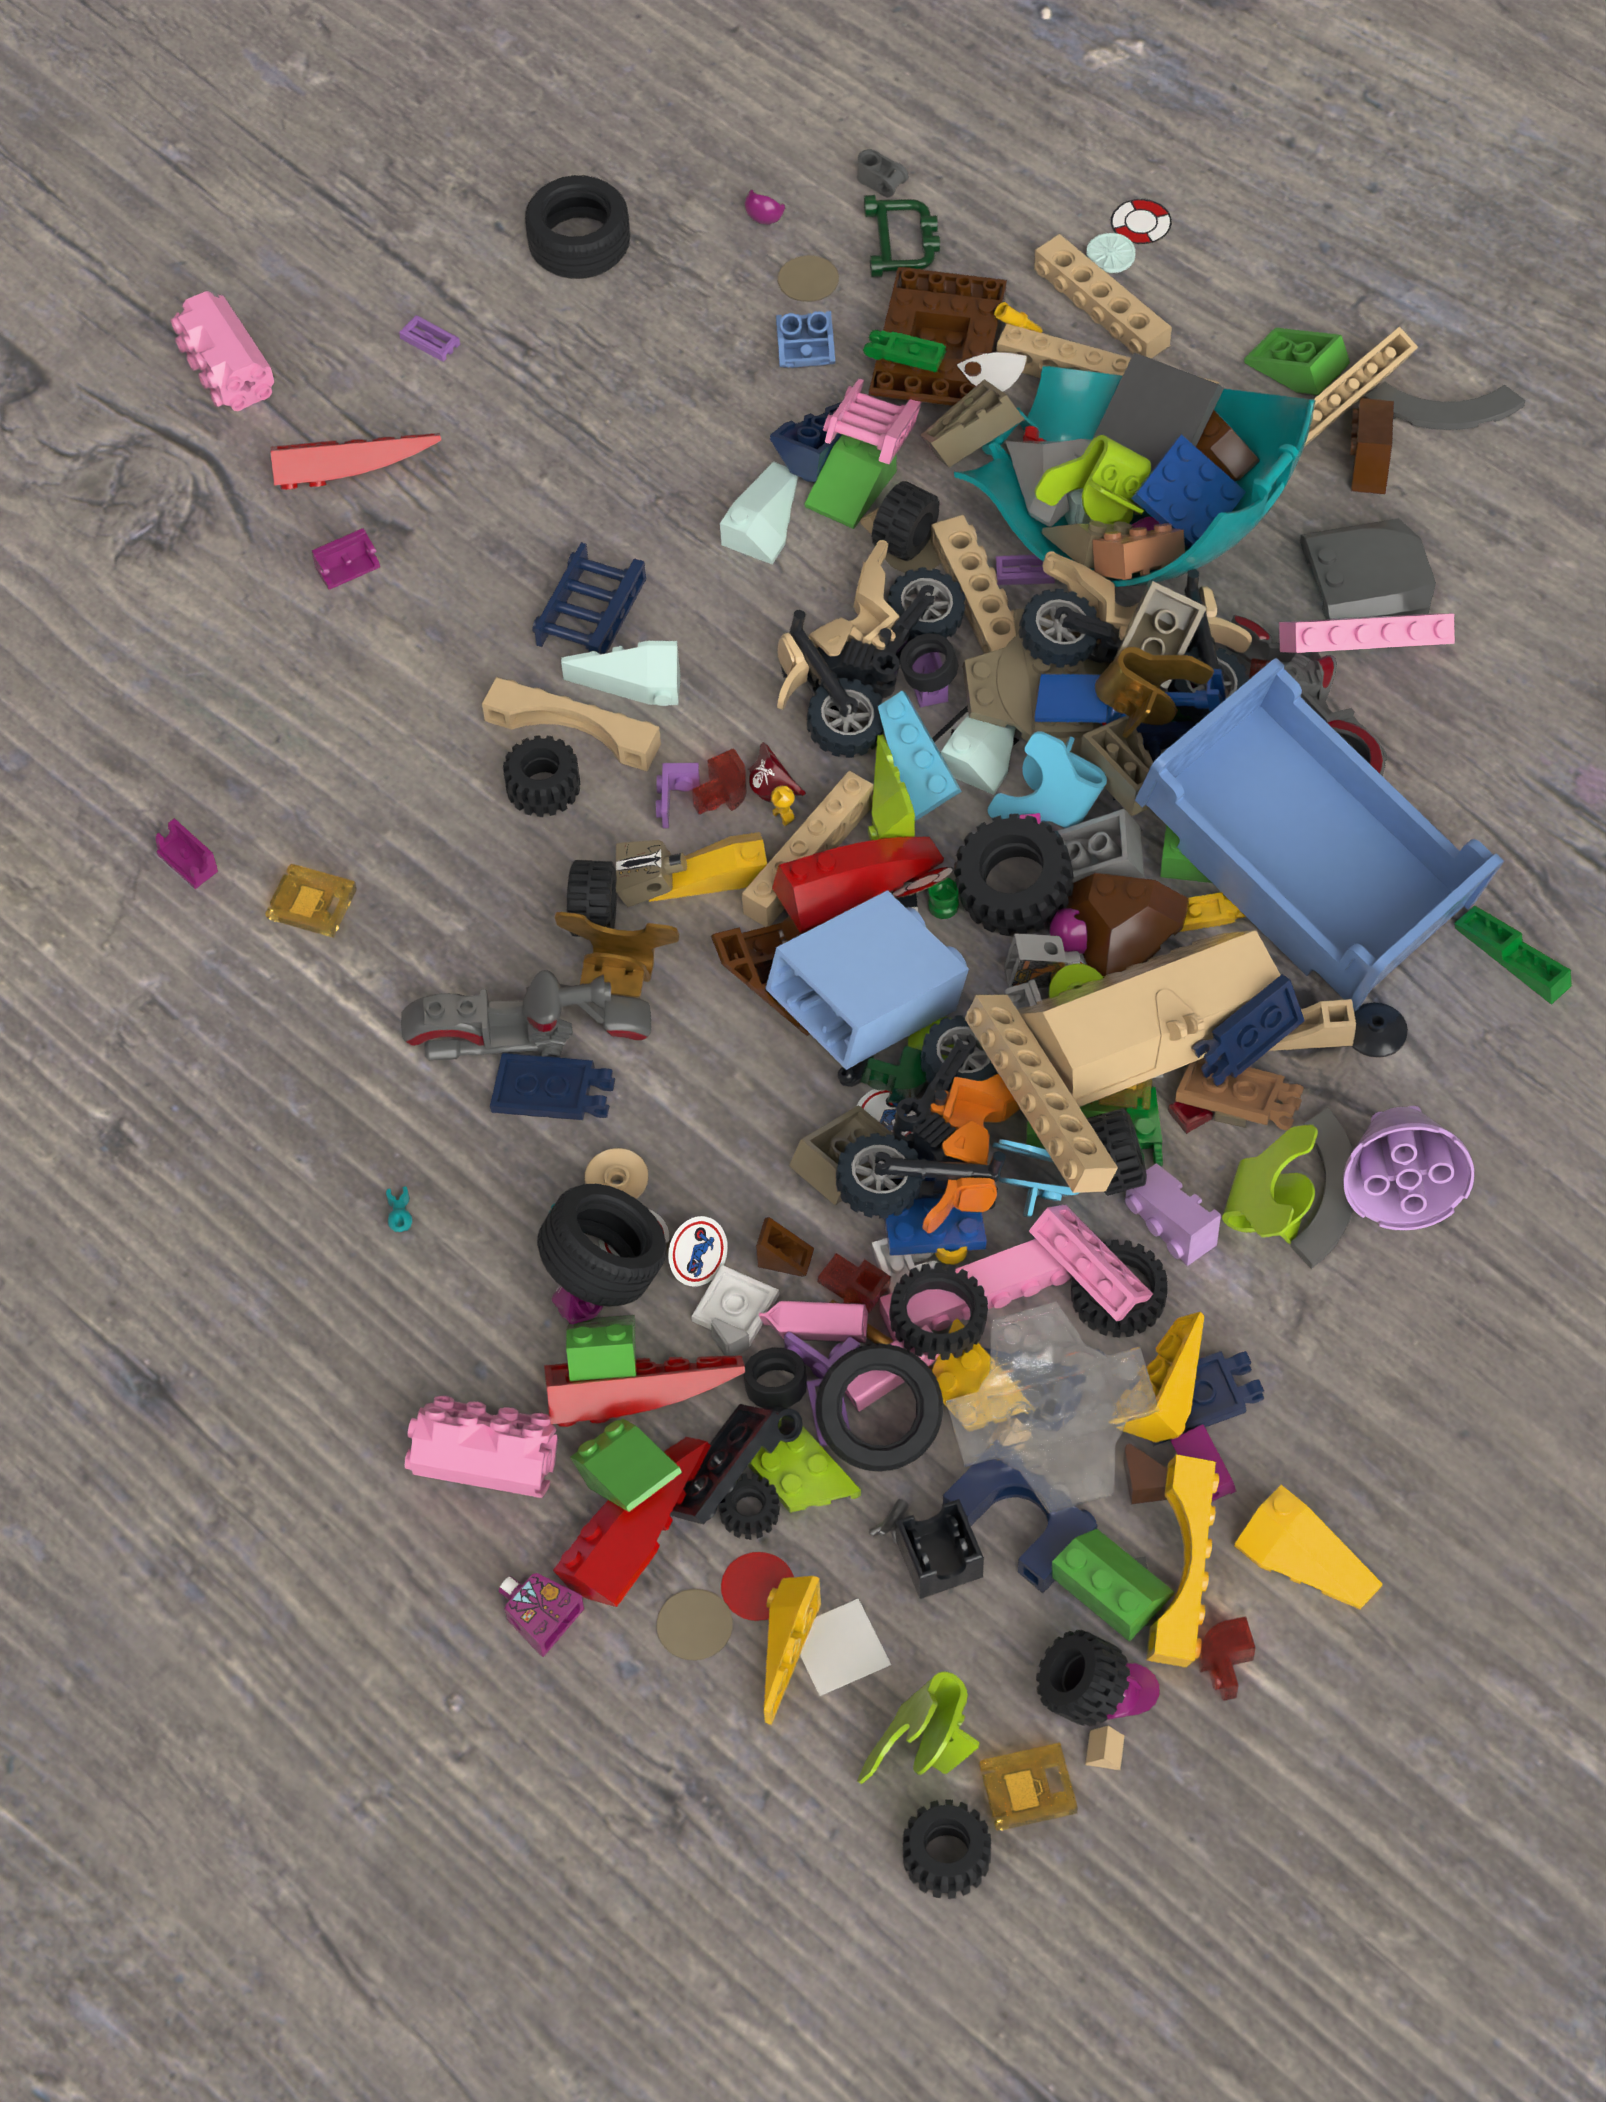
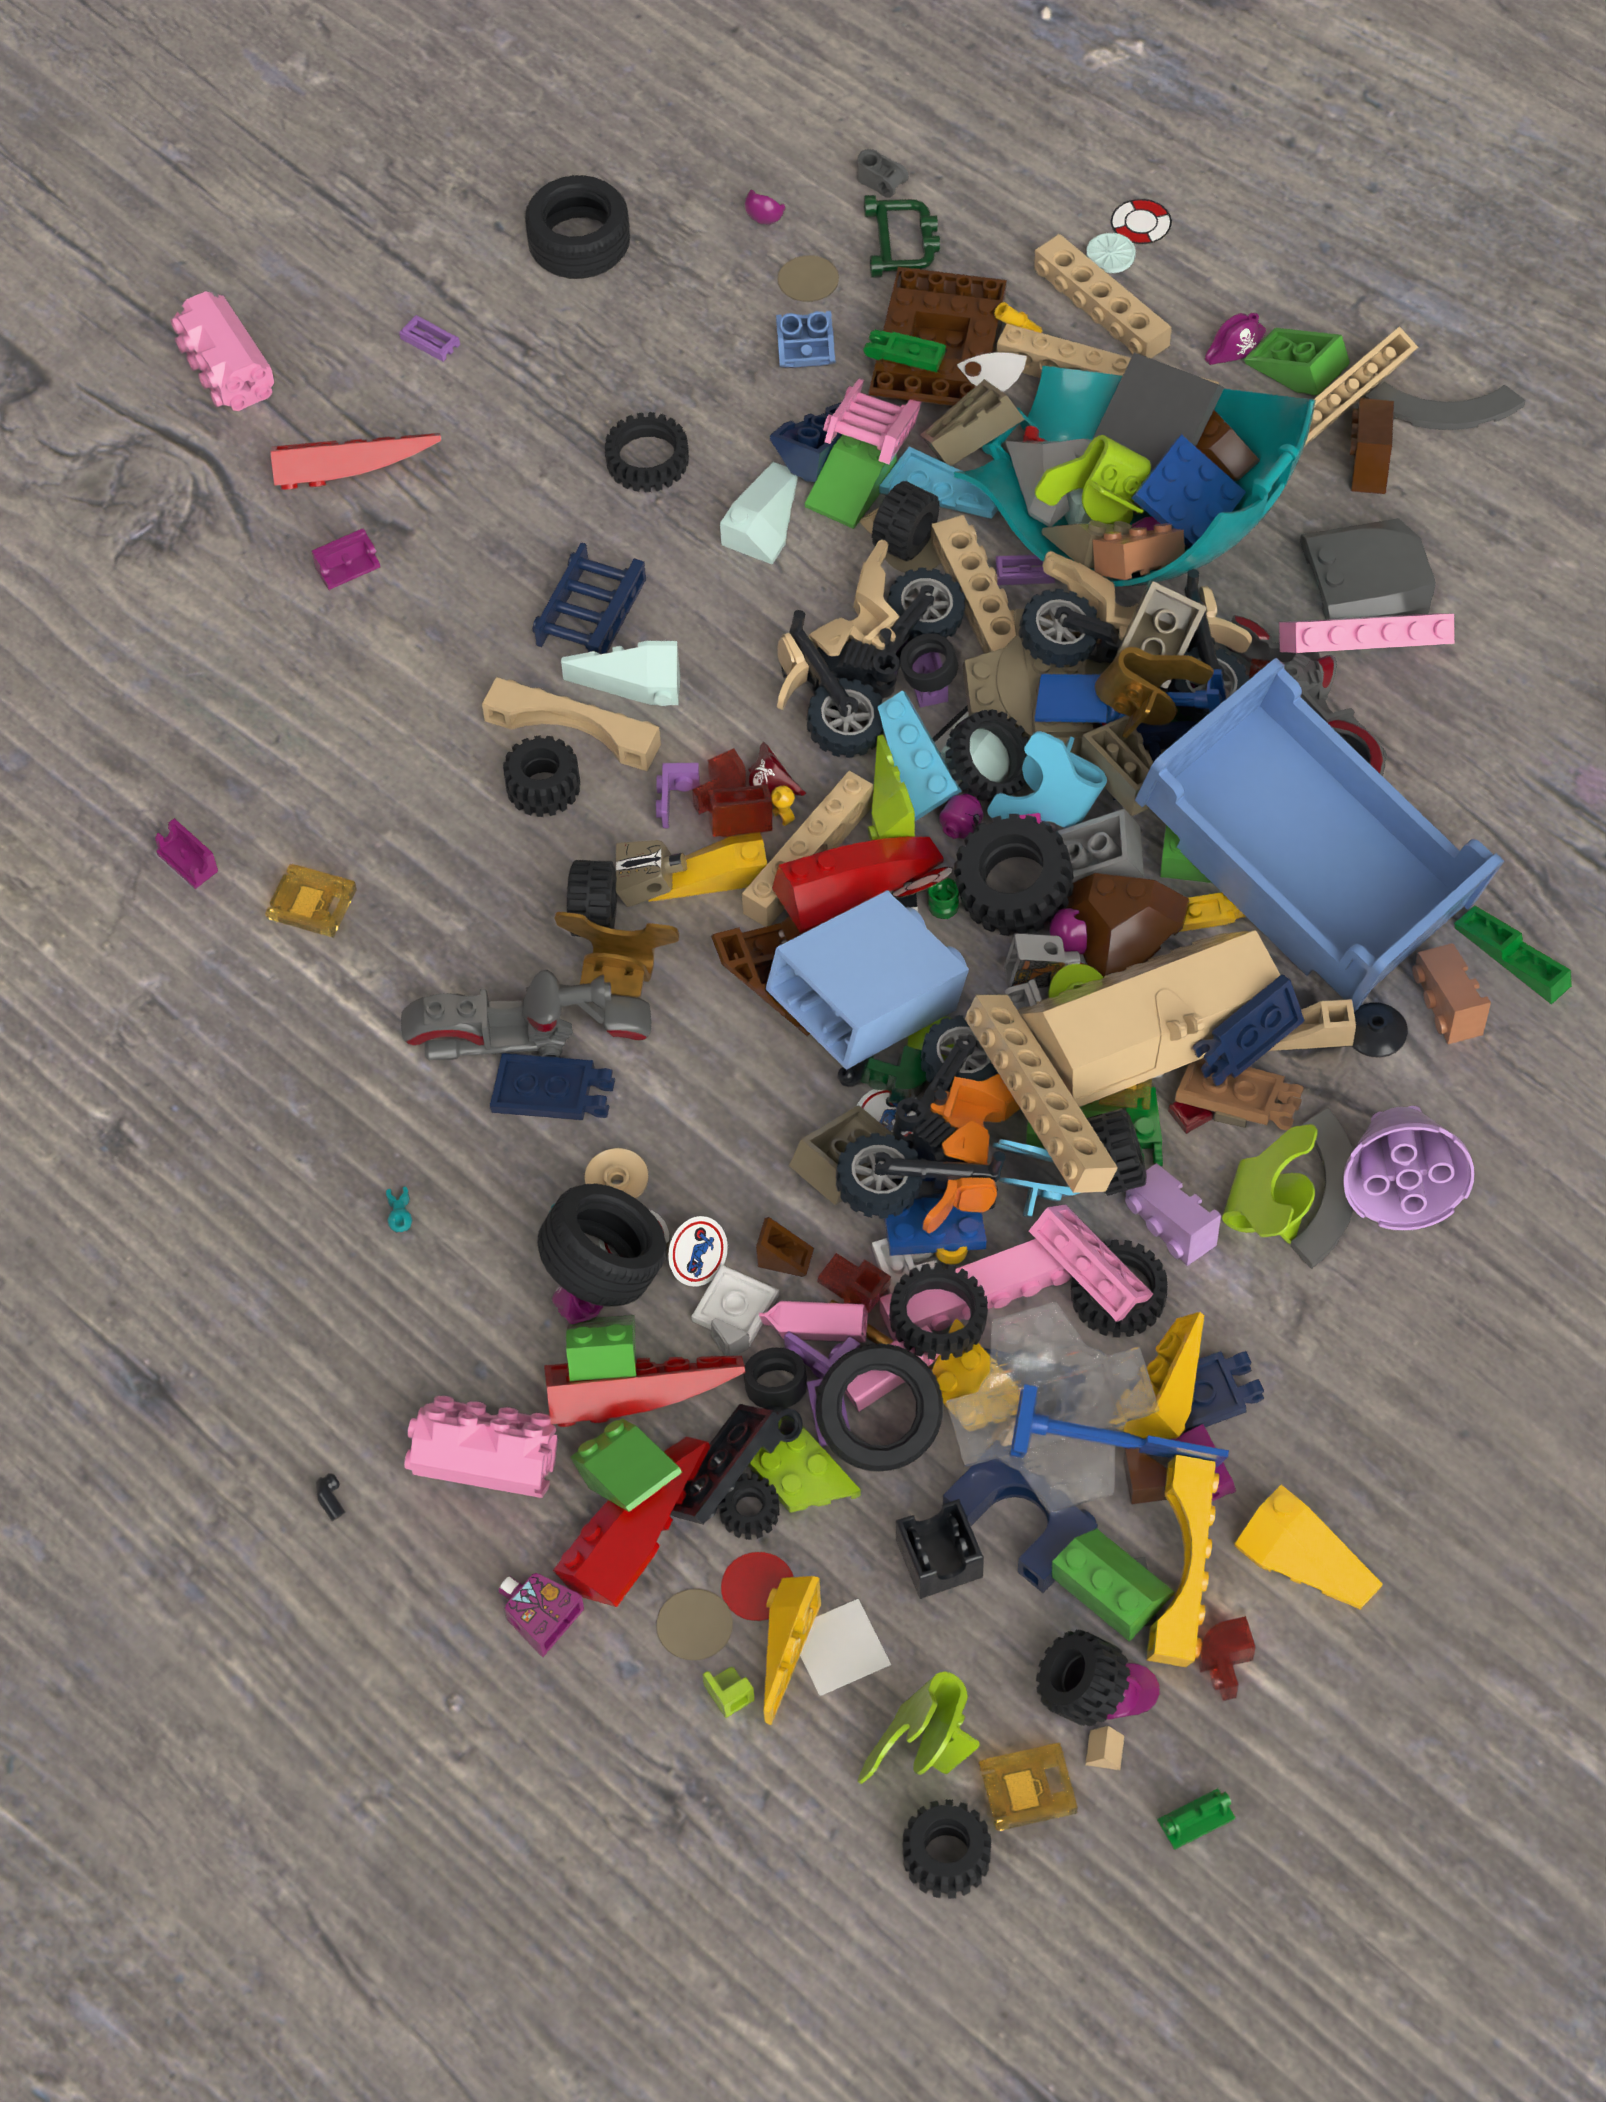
flat silver bar [869,1499,909,1544] -> none
none -> black arm [316,1473,346,1521]
none -> black tyre [605,412,689,492]
none -> lime panel [702,1667,755,1718]
none -> clear red brick [708,785,772,837]
none -> medium azure wing [879,446,998,519]
none -> magenta head [939,794,984,839]
none -> black tyre [945,709,1029,802]
none -> blue piece [1010,1384,1229,1467]
none -> green hinge [1157,1788,1236,1850]
none -> magenta hat [1204,313,1266,365]
none -> nougat wedge [1412,943,1491,1044]

